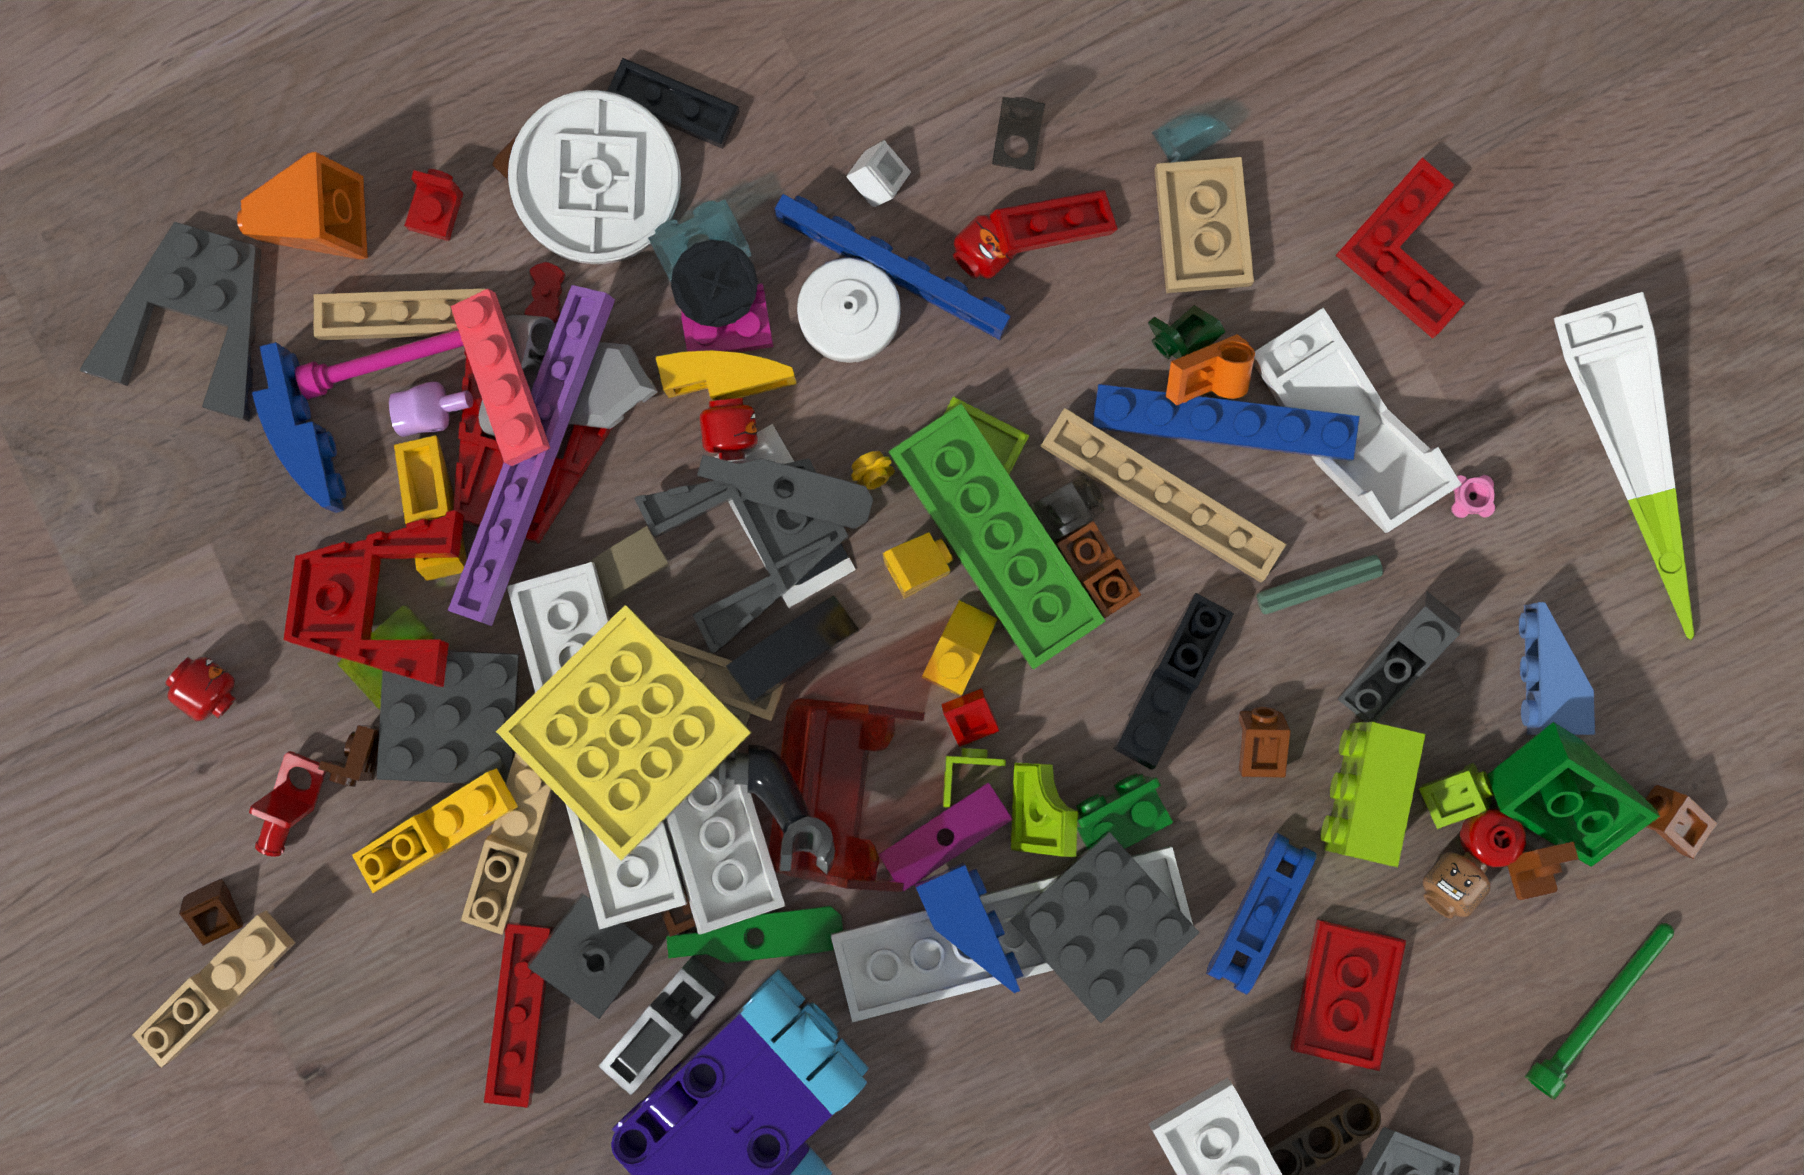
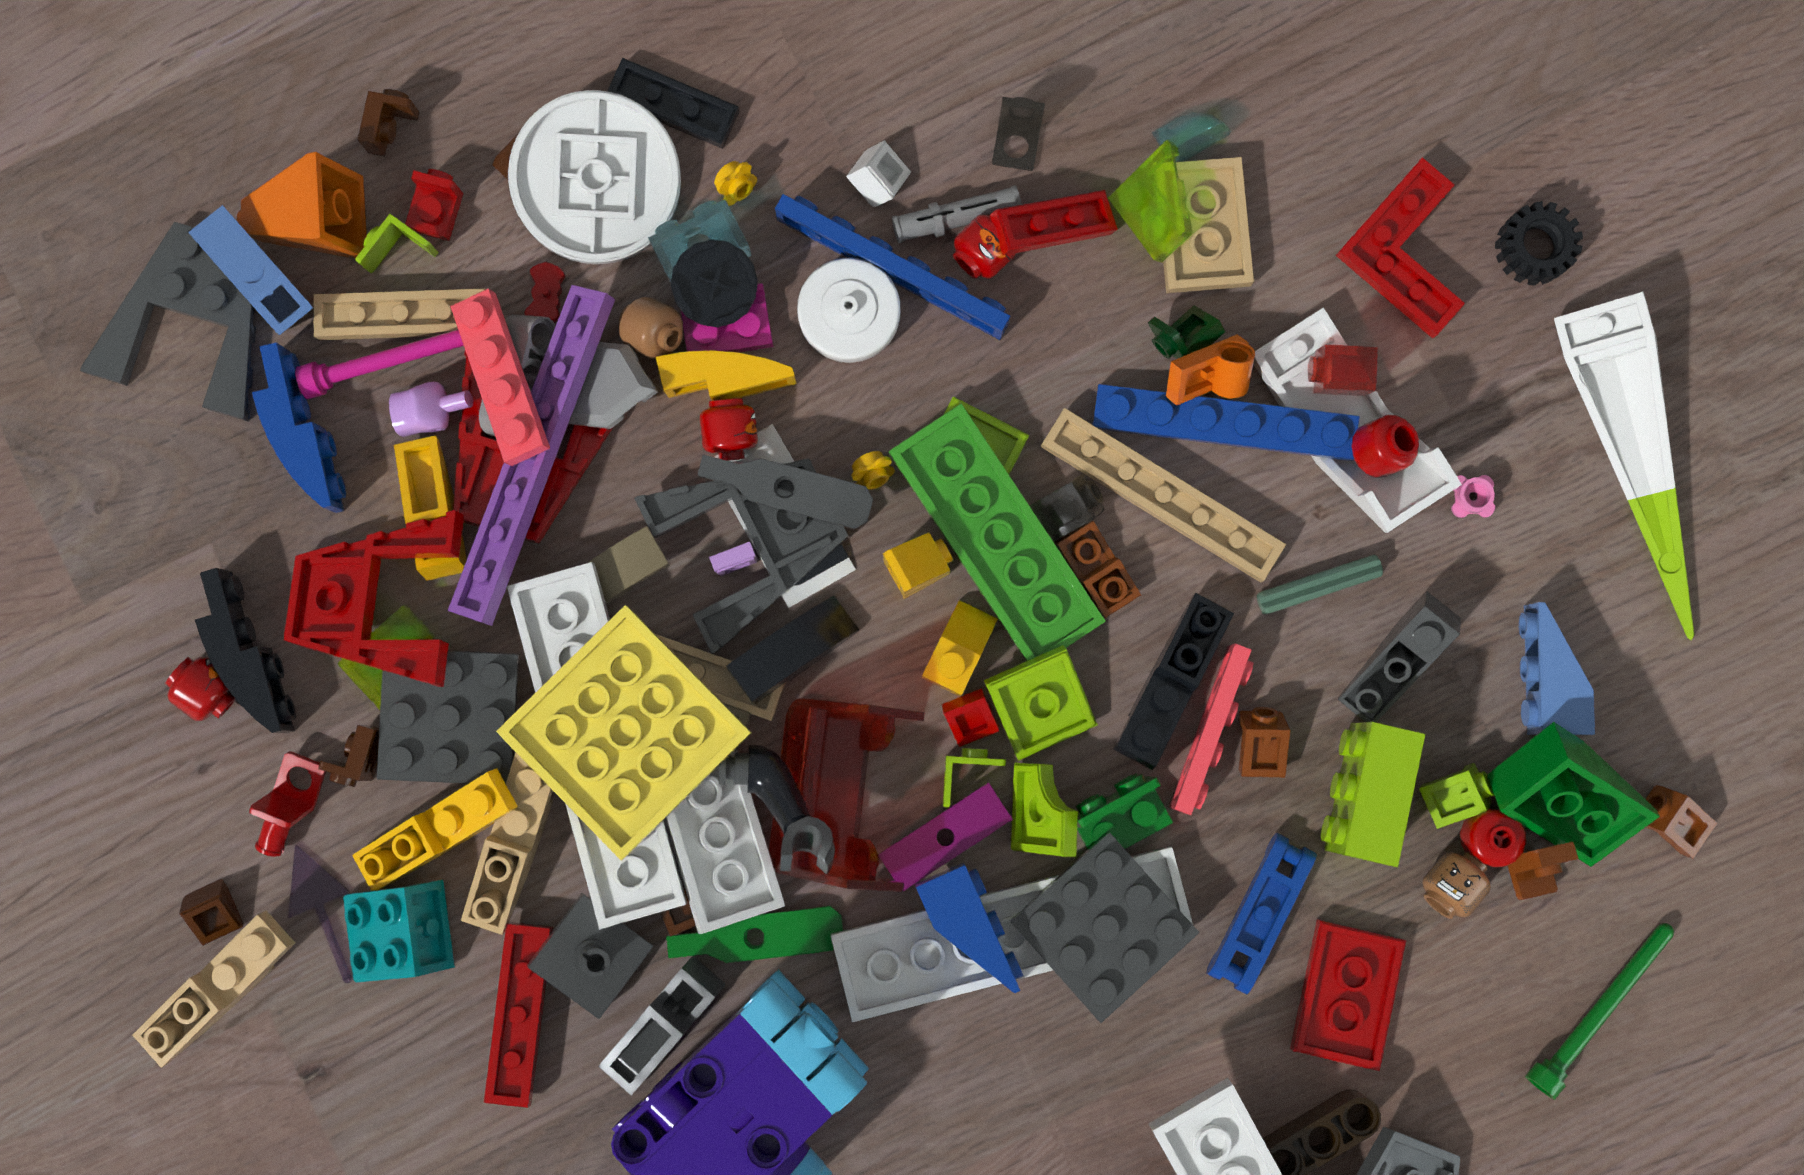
none -> medium blue slope [188,205,313,335]
none -> black slope [195,568,296,733]
none -> clear purple piece [288,845,352,983]
none -> teal bracket [343,880,455,983]
none -> lime bracket [355,214,439,273]
none -> reddish brown bracket [357,89,420,157]
none -> medium nougat head [619,297,683,359]
none -> lavender tile [709,542,759,576]
none -> yellow plate [714,161,757,206]
none -> light grey pin [892,185,1022,244]
none -> lime tile [984,645,1098,761]
none -> clear neon green wing [1108,140,1193,263]
none -> coral plate [1168,643,1254,815]
none -> clear red brick [1308,345,1378,396]
none -> red head [1351,415,1419,477]
none -> black tyre [1495,201,1583,286]

